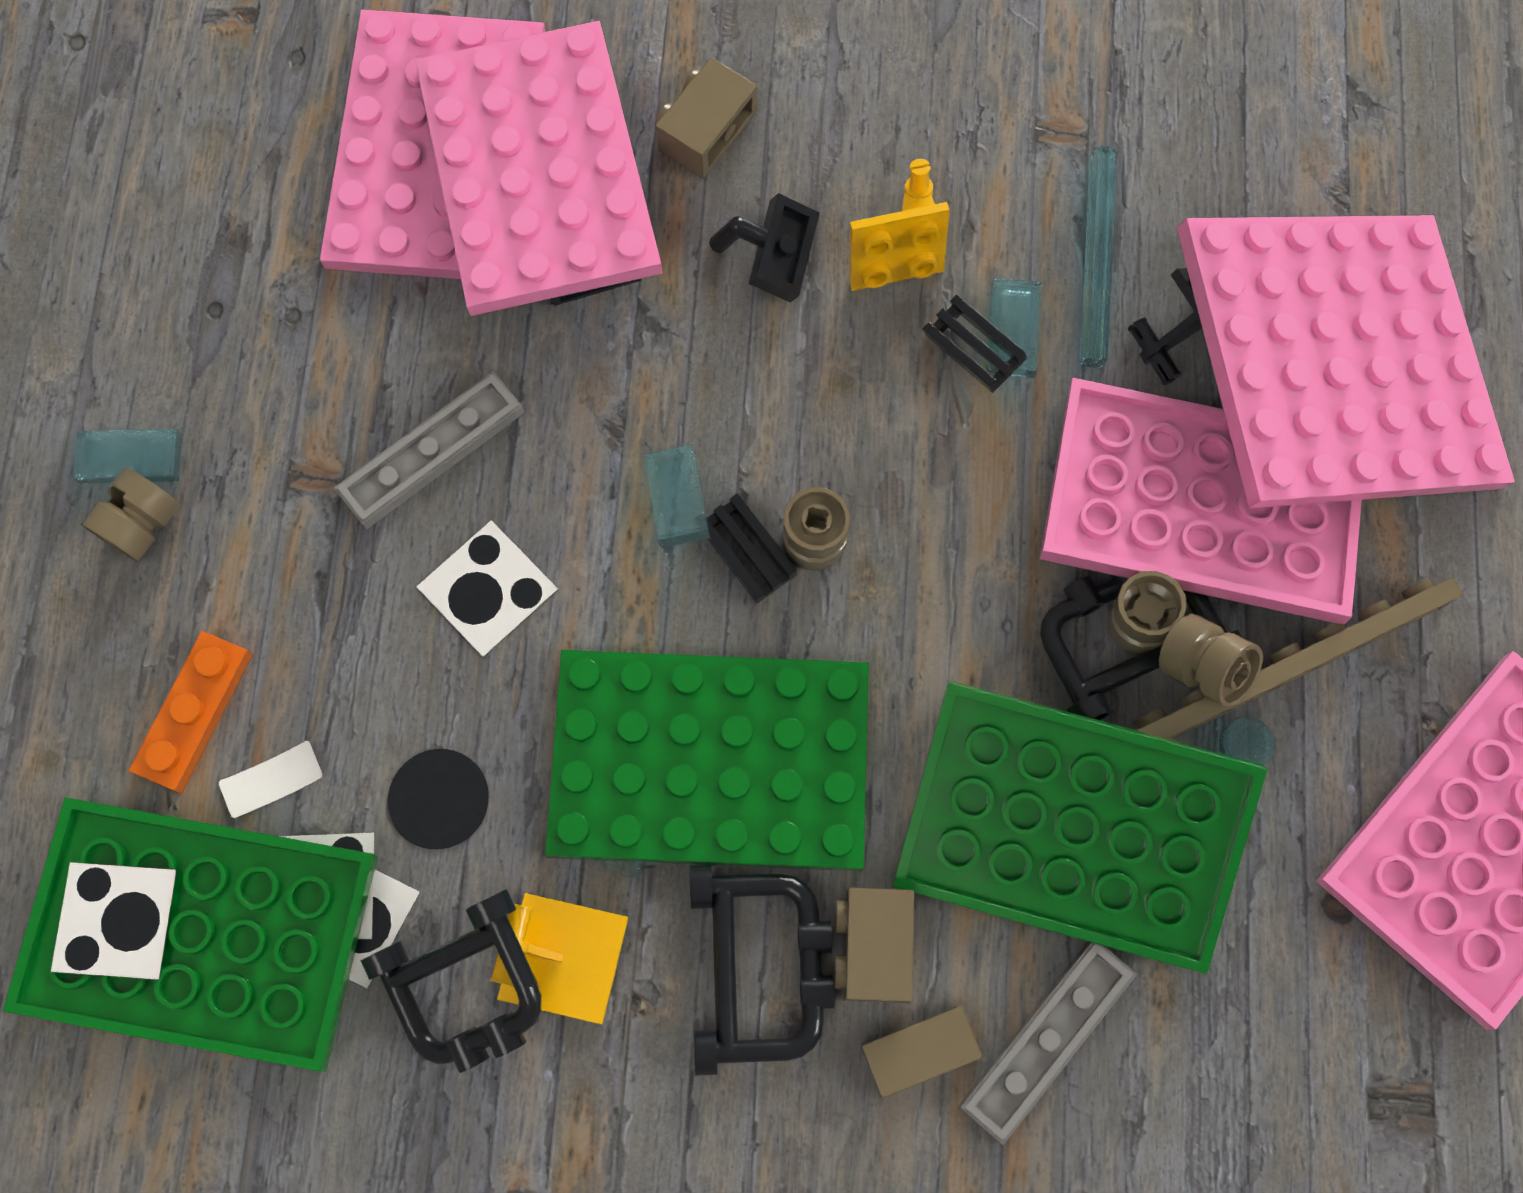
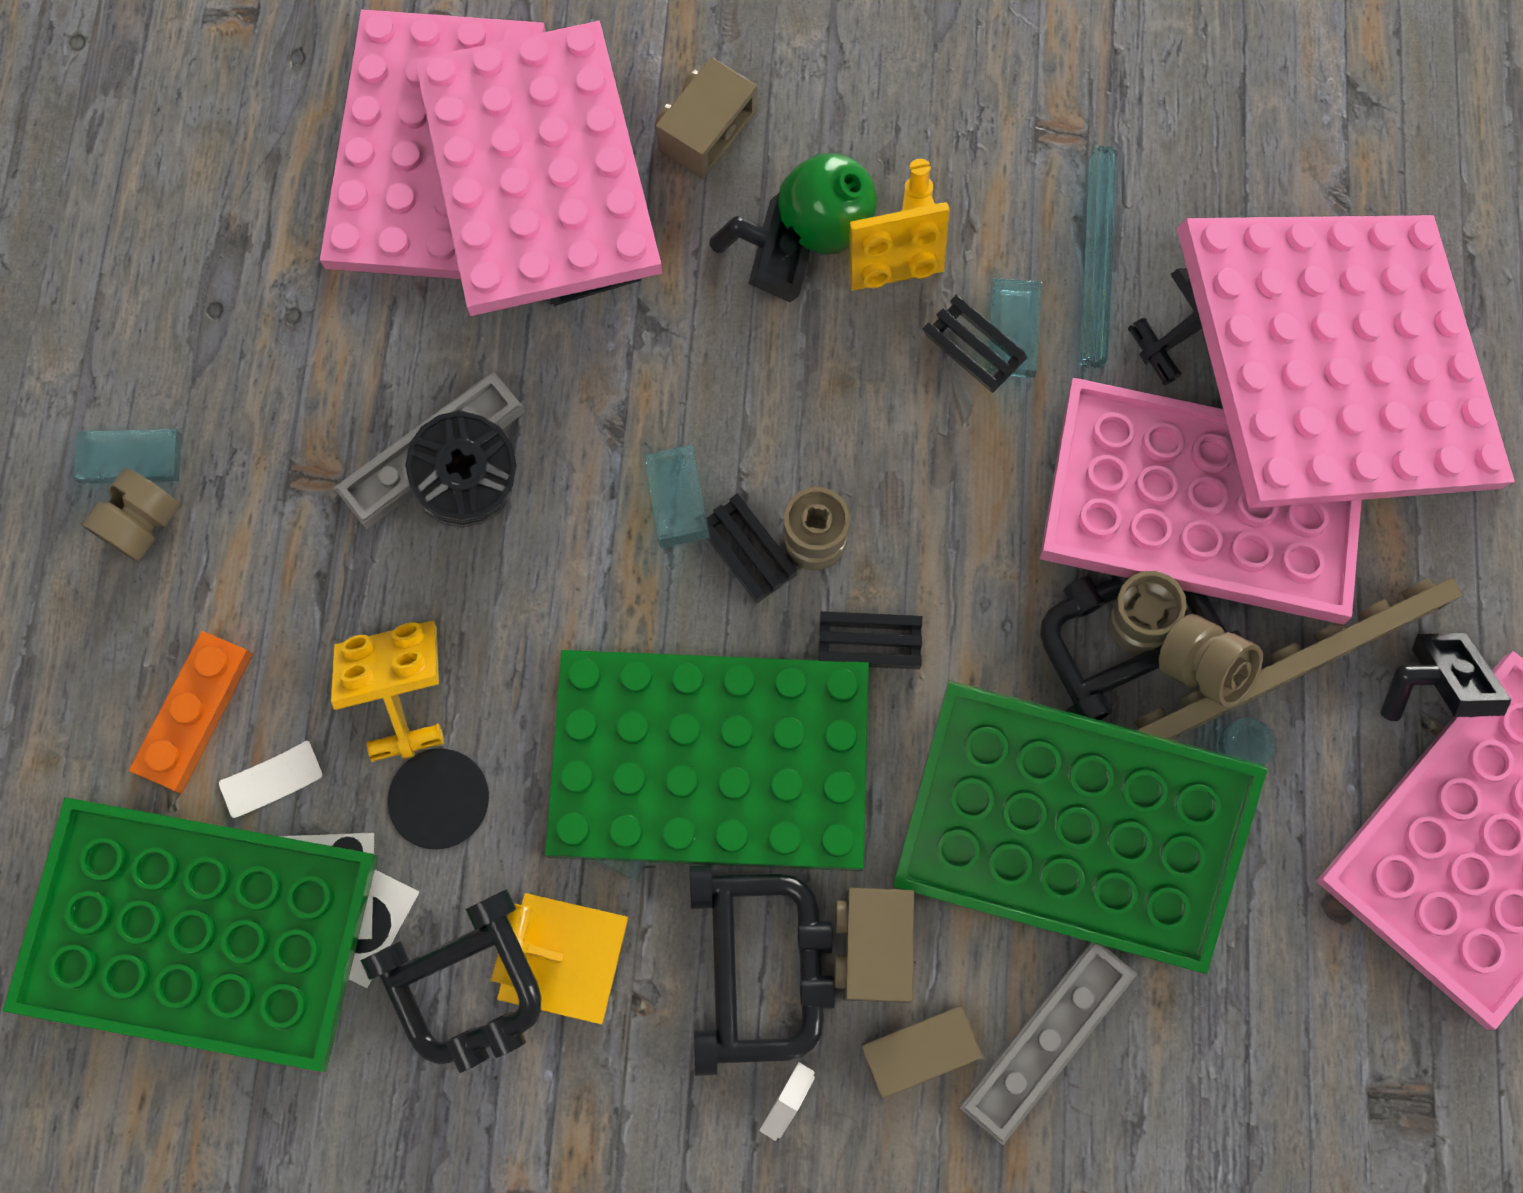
white sticker [51,862,176,979] -> none
white sticker [416,520,558,657] -> none
none -> yellow plate [331,620,444,763]
none -> black wheel [405,411,517,528]
none -> white tile [759,1062,815,1141]
none -> green cylinder [778,153,877,254]
none -> black tile [818,611,923,669]
none -> black plate [1380,633,1512,721]

